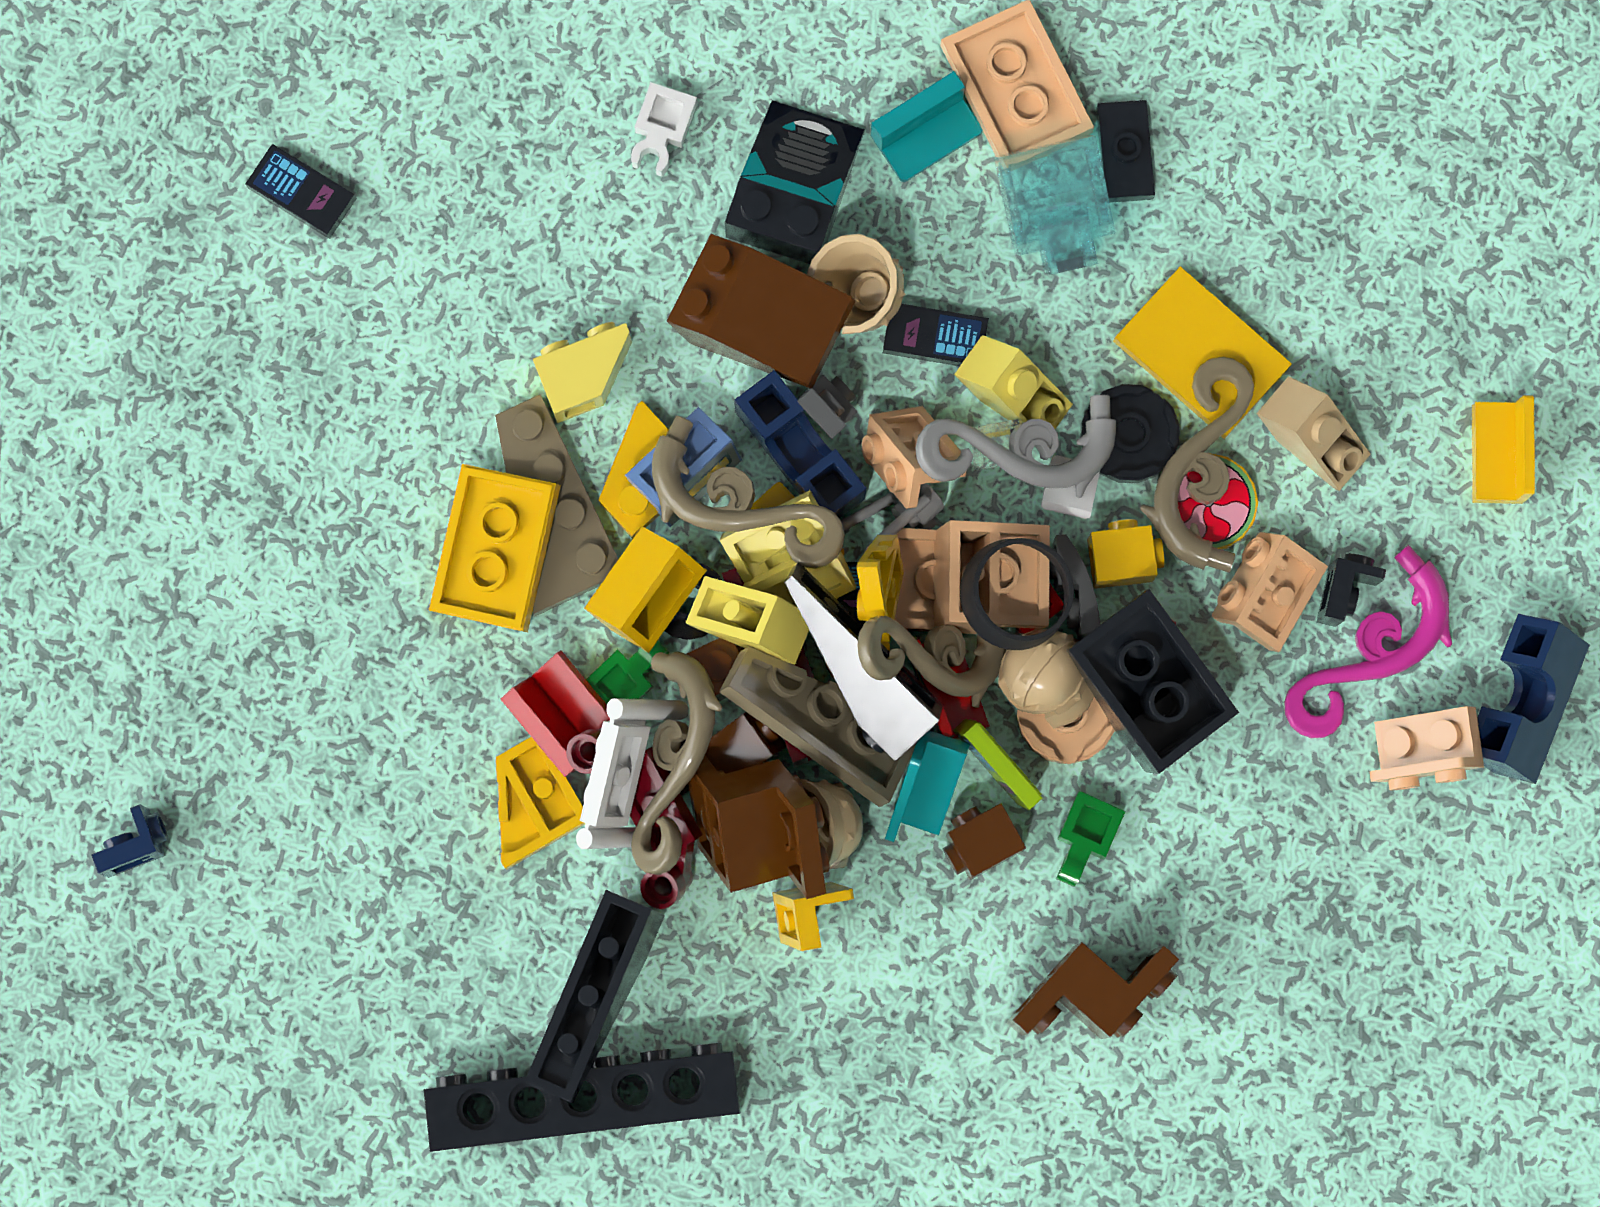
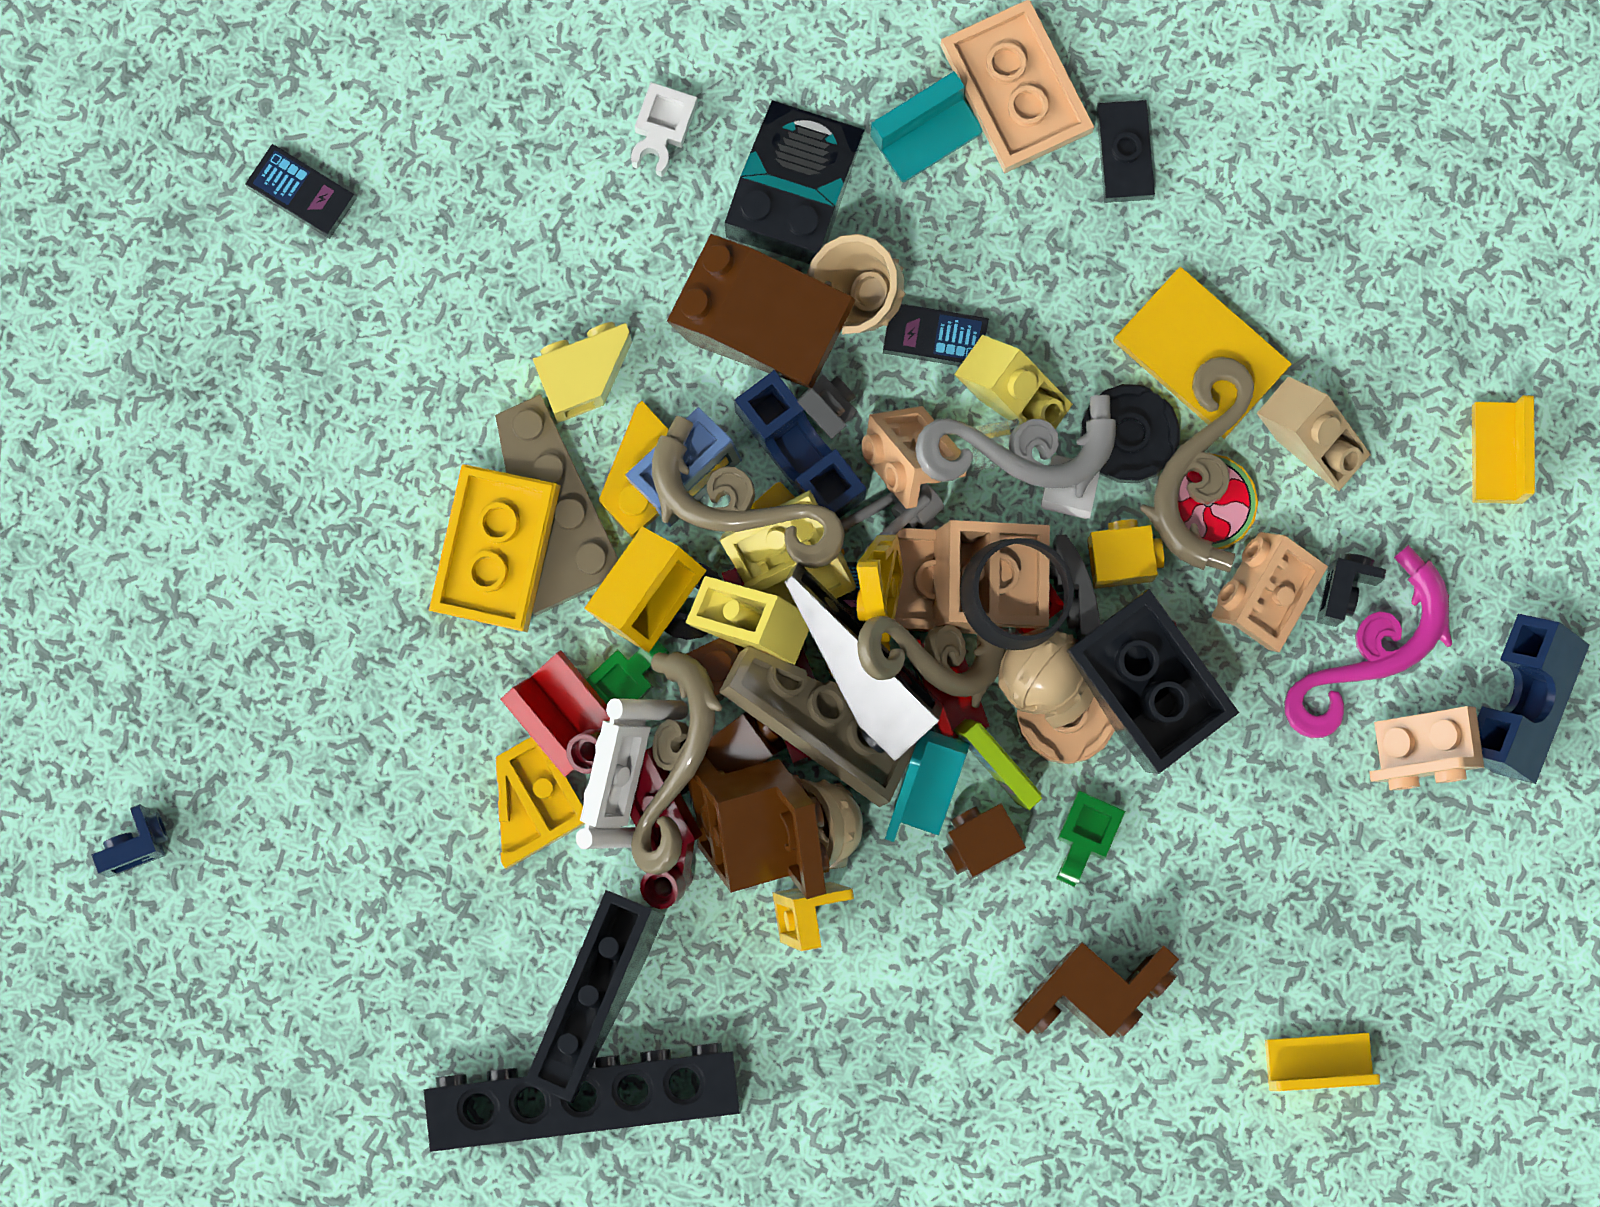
clear light blue piece [994,135,1116,275] -> none
none -> yellow panel [1265,1033,1380,1091]

